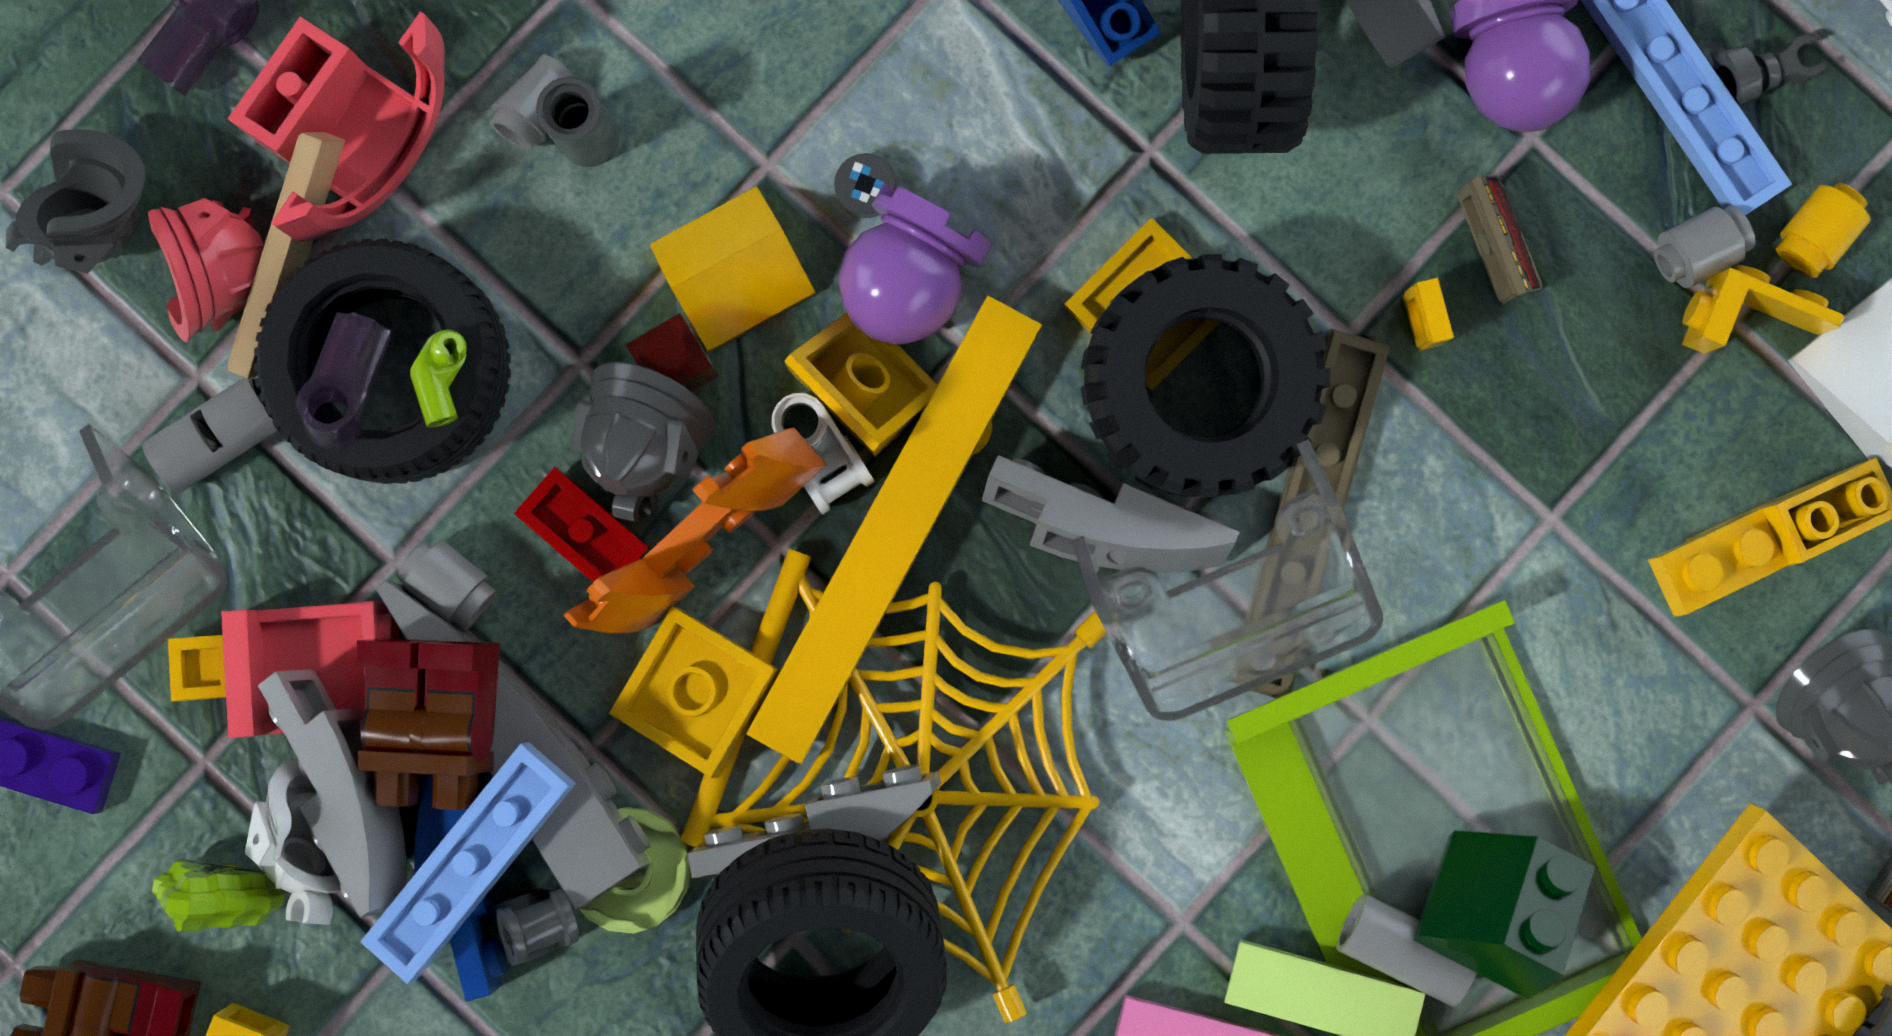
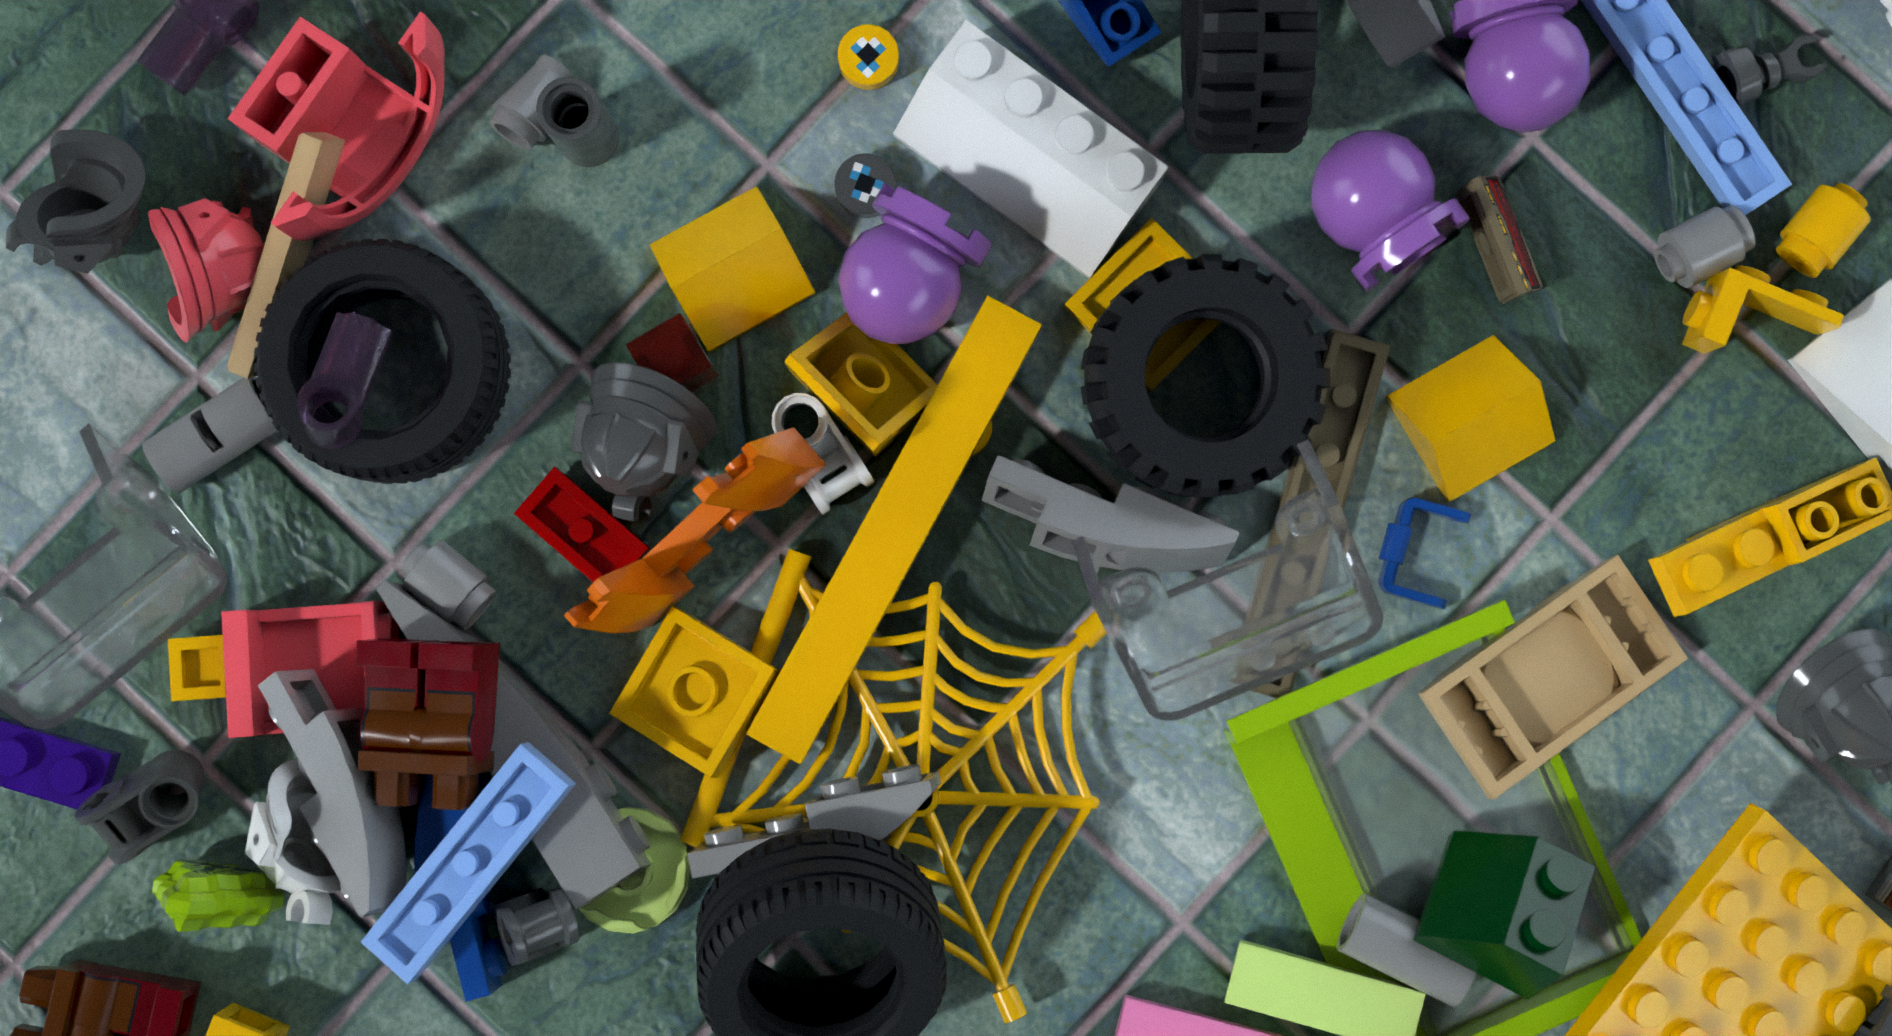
lime arm [410,330,467,428] -> none
yellow tile [1402,277,1454,351] -> none
none -> dark grey piece [75,750,204,865]
none -> yellow tile [837,24,899,90]
none -> white slope [893,20,1169,279]
none -> medium lavender tile [1311,129,1470,292]
none -> blue piece [1378,498,1471,610]
none -> yellow slope [1385,335,1556,503]
none -> tan slope [1418,555,1688,799]

